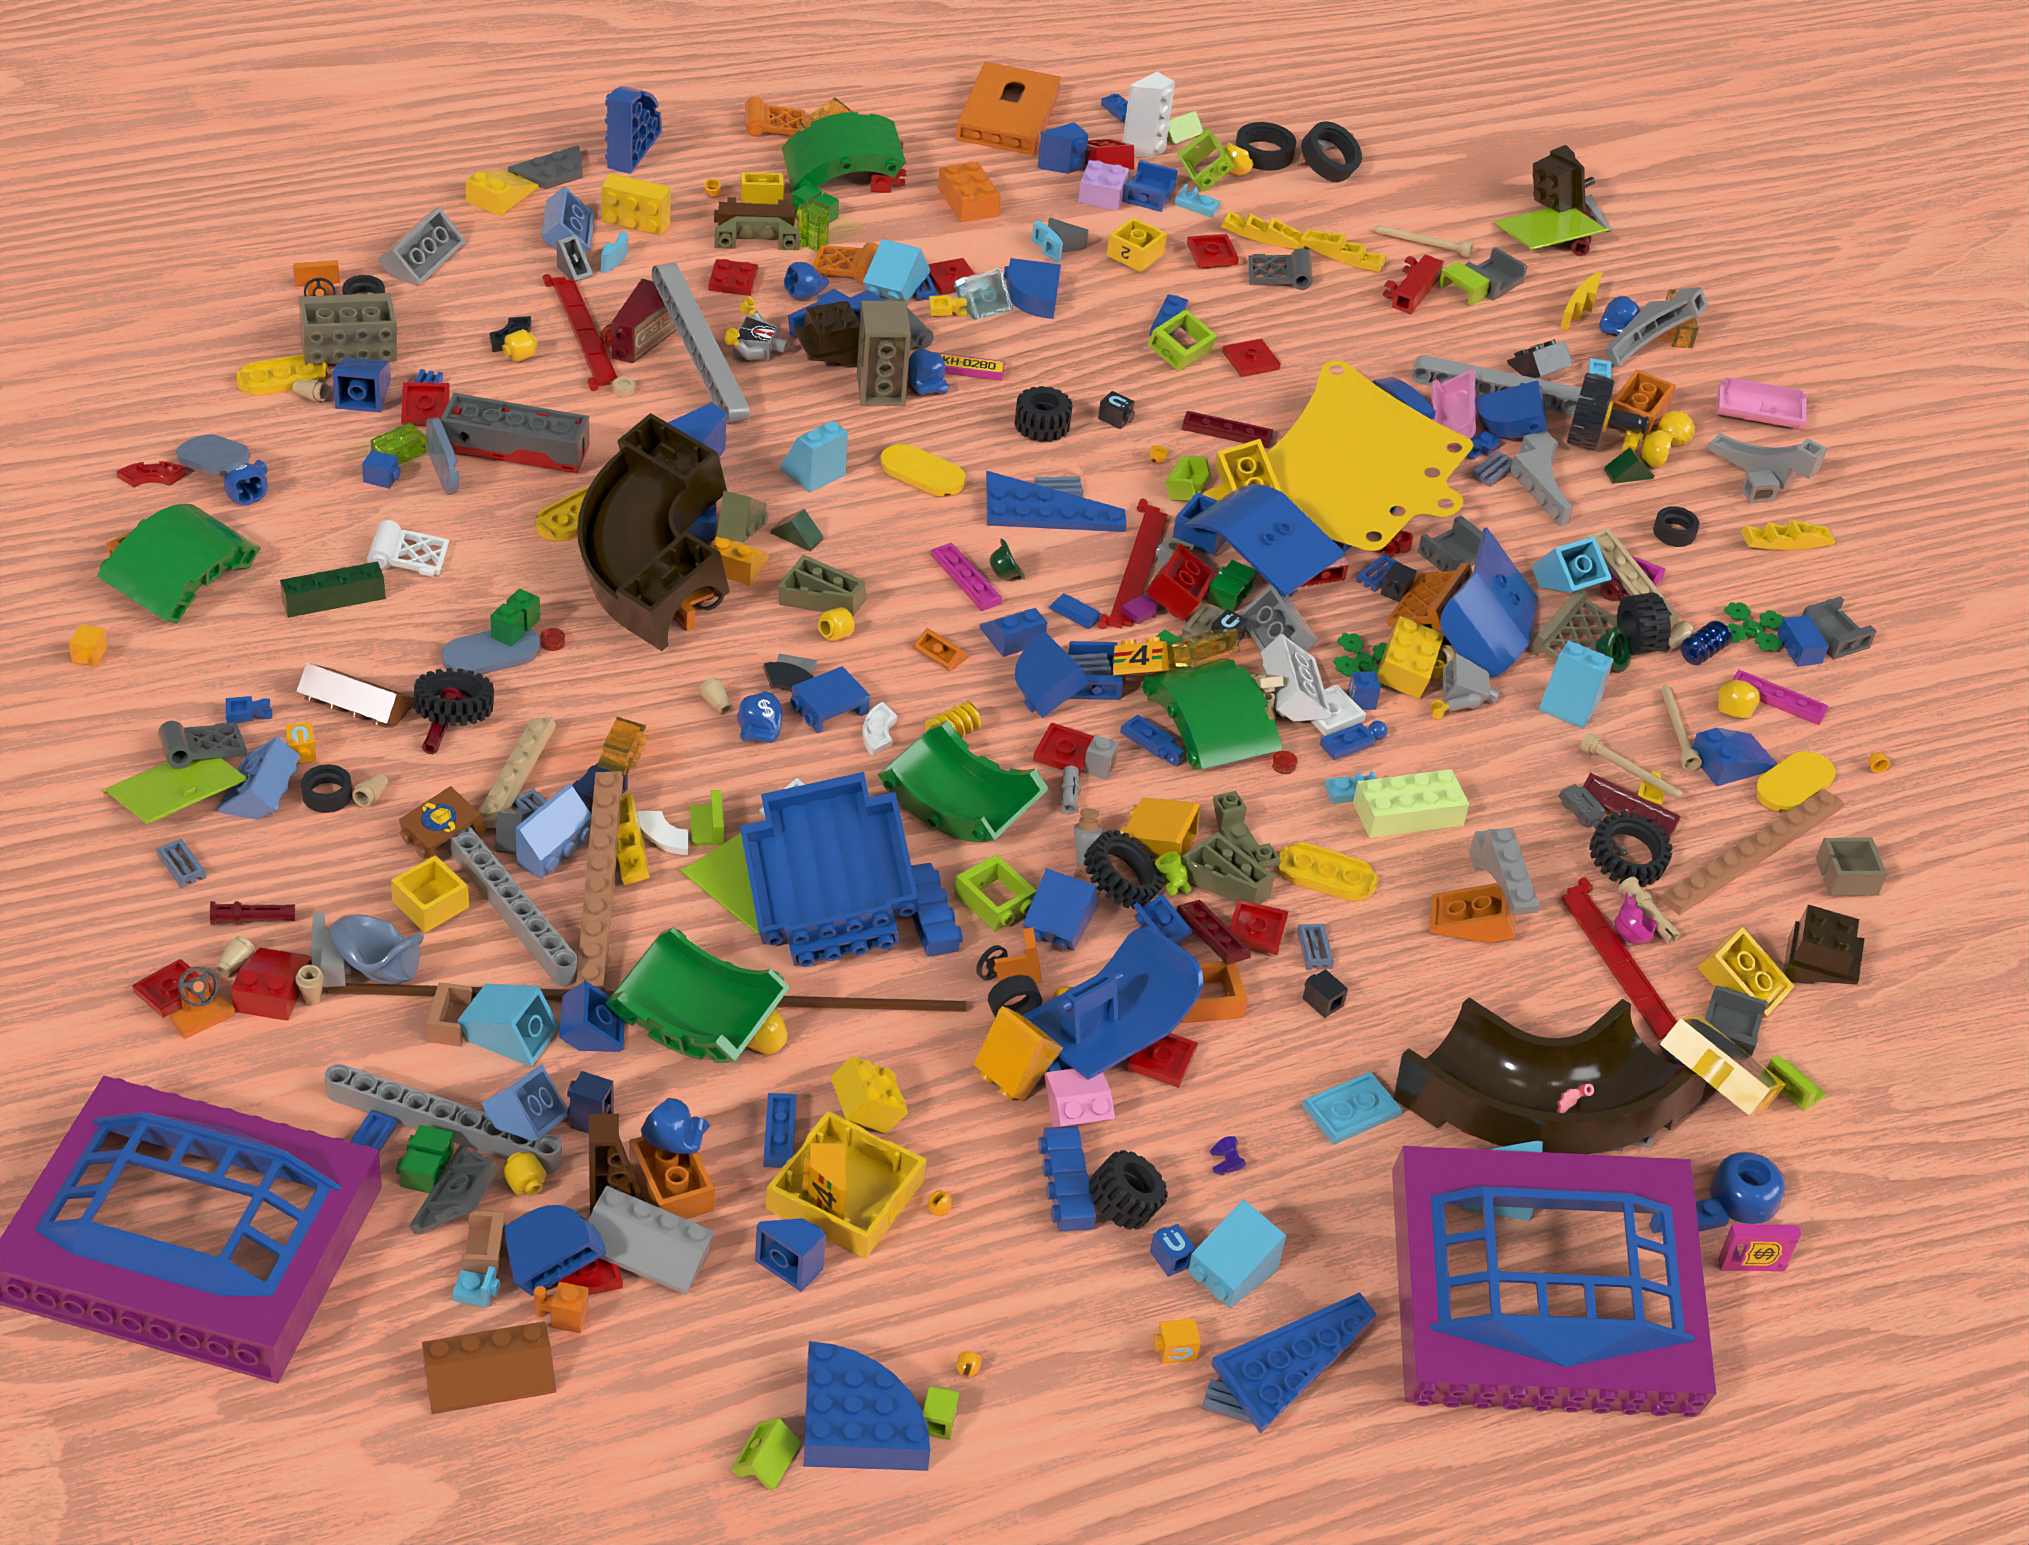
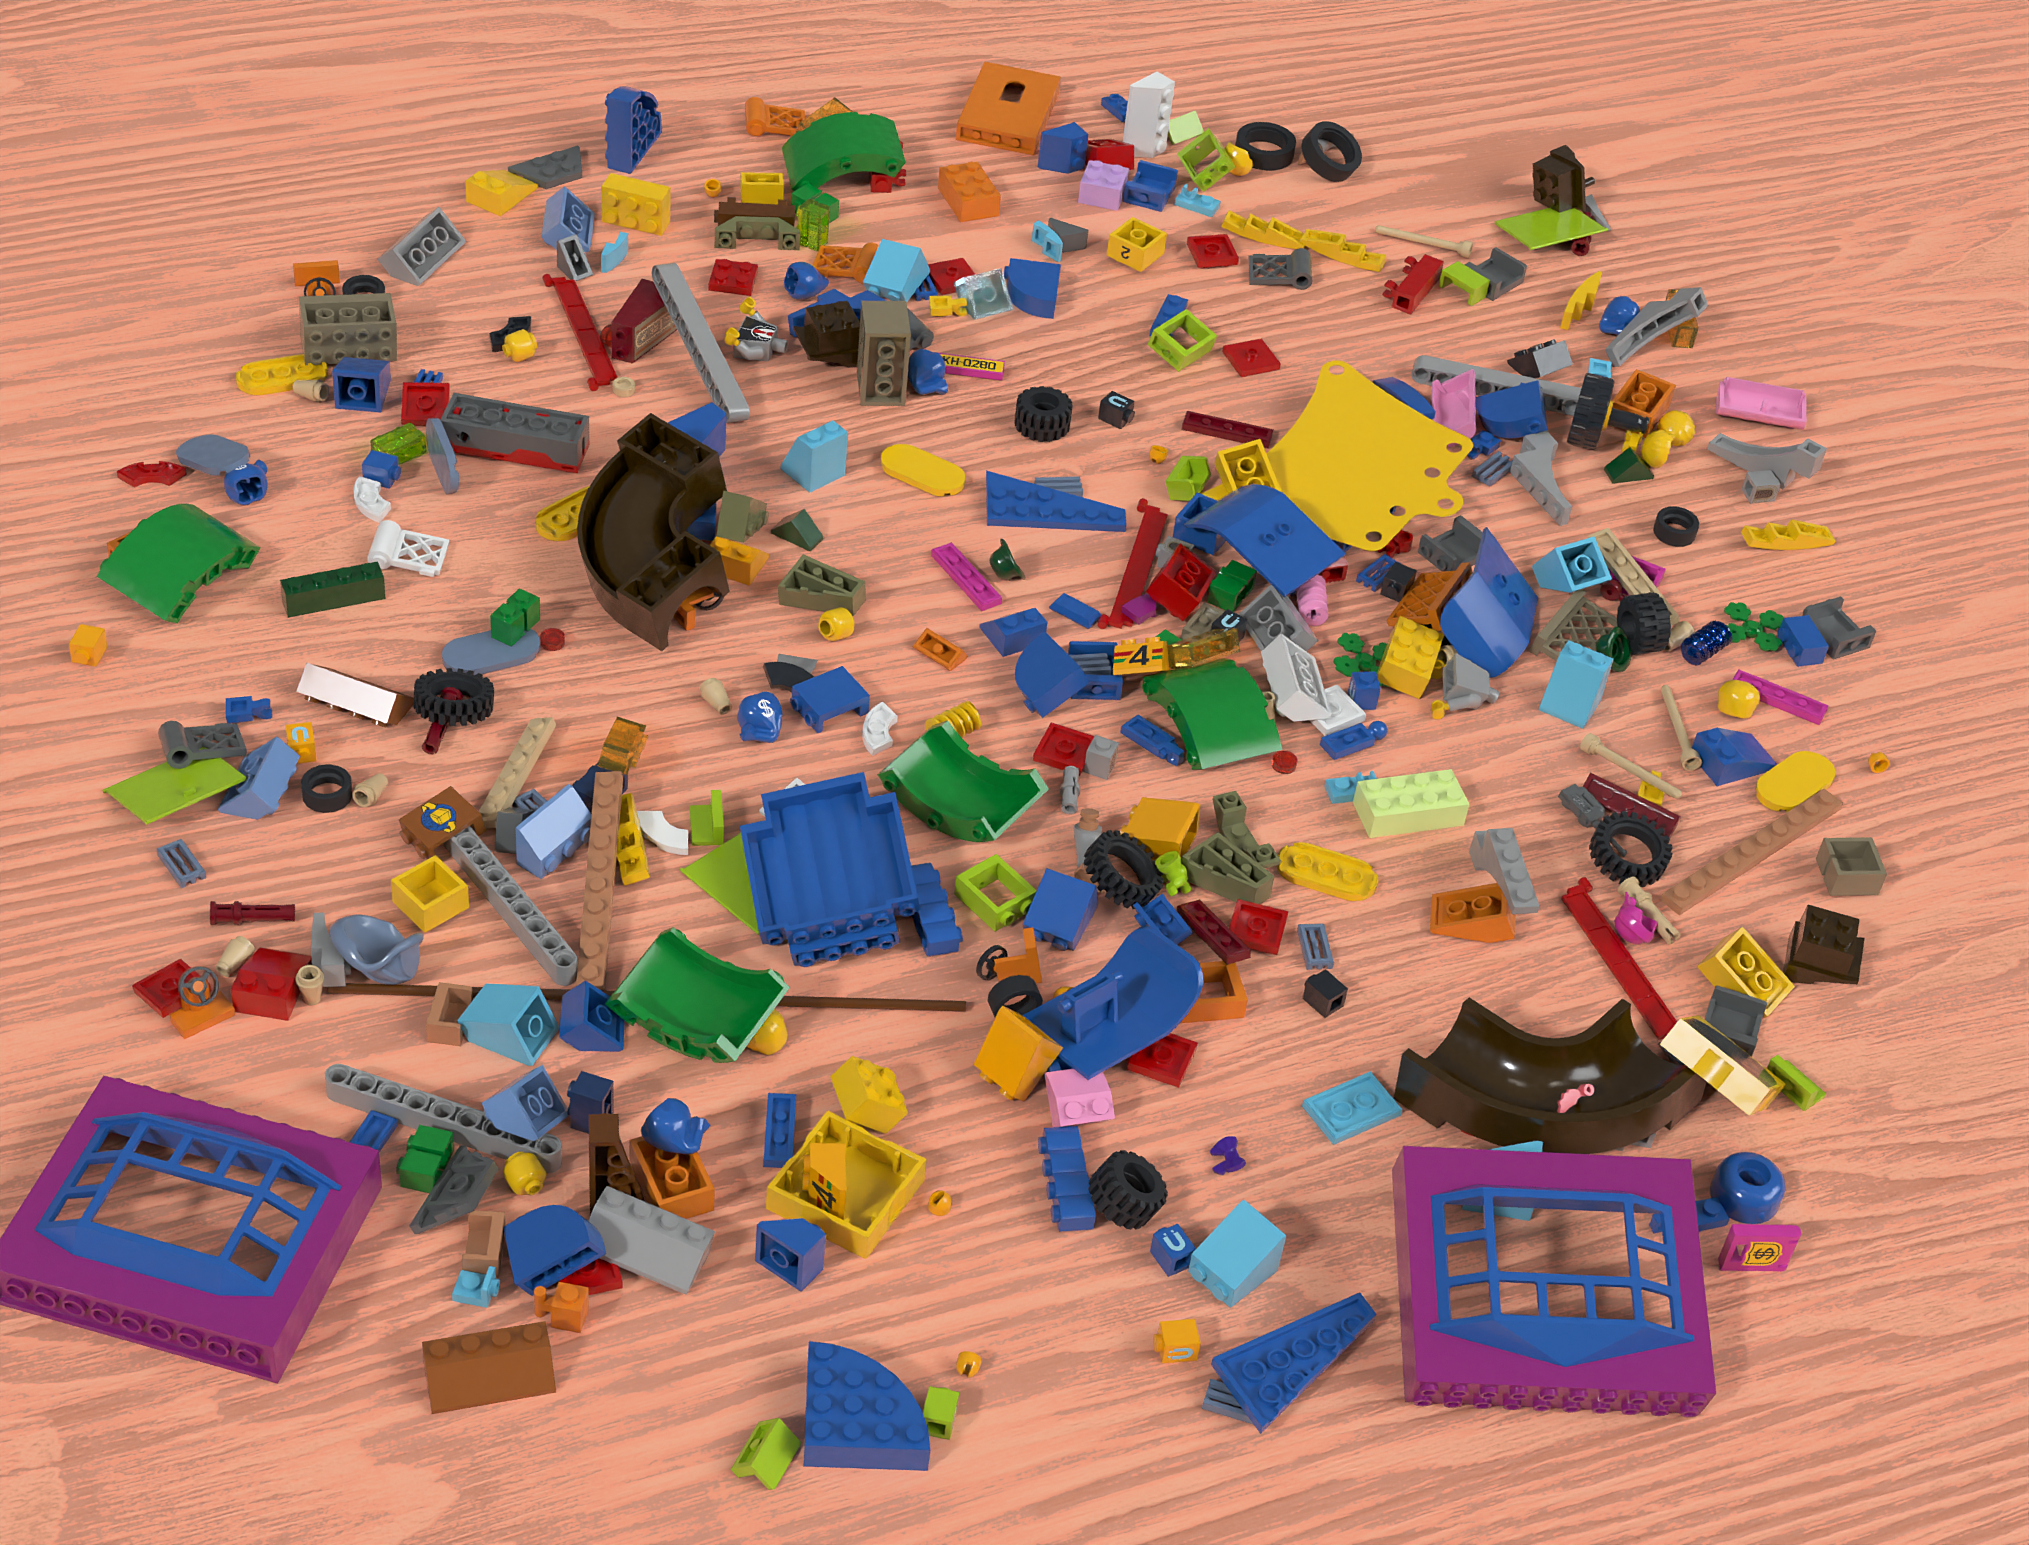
tan plate [1248,671,1284,692] -> none
none -> white tile [354,476,391,523]
none -> bright pink piece [1296,575,1328,626]

